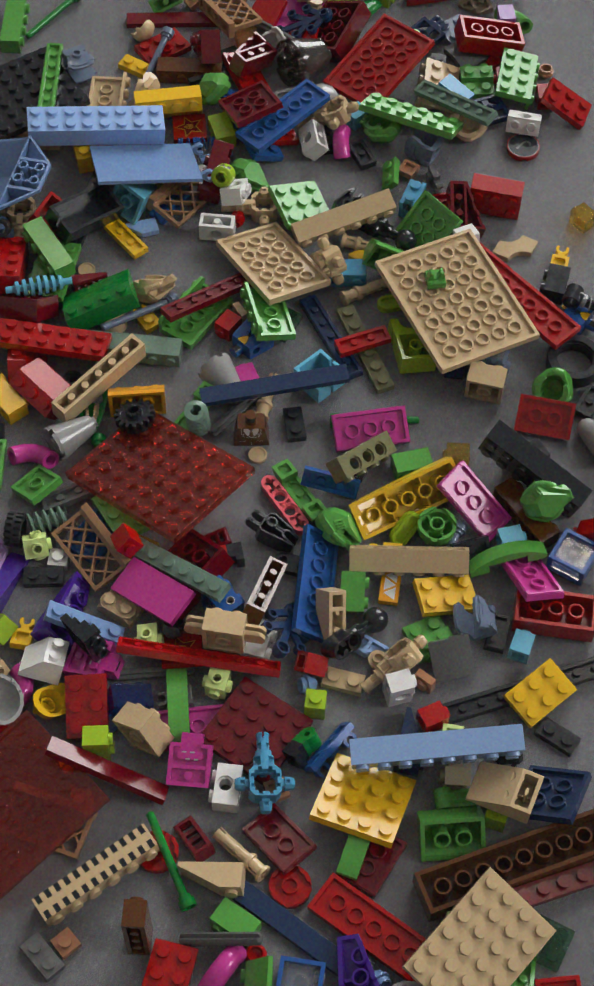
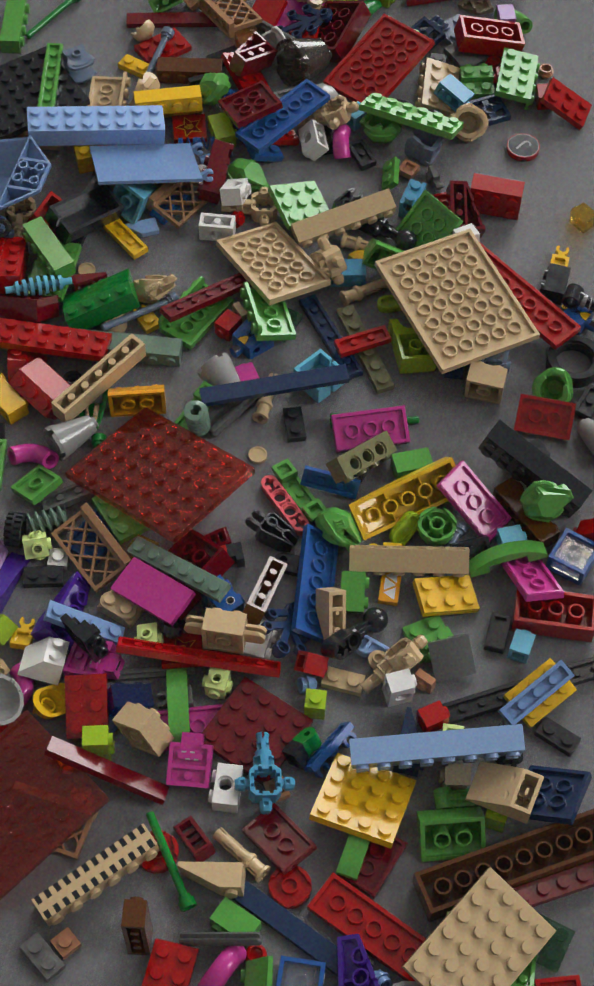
red brick [110,523,144,559] -> none
black gear [114,398,156,434] -> none
dark red wedge [190,29,222,64] -> none
lime head [211,163,236,188] -> none
reddish brown torso [233,410,269,446] -> none
sand green plate [414,79,498,127] -> none
bright green tile [424,268,446,289] -> none
clear yellow brick [442,442,470,466] -> none
sand blue piece [453,594,497,641] -> none
tan tile [492,235,538,262] -> none
white brick [505,110,542,137] -> none
none -> medium blue plate [498,660,575,725]

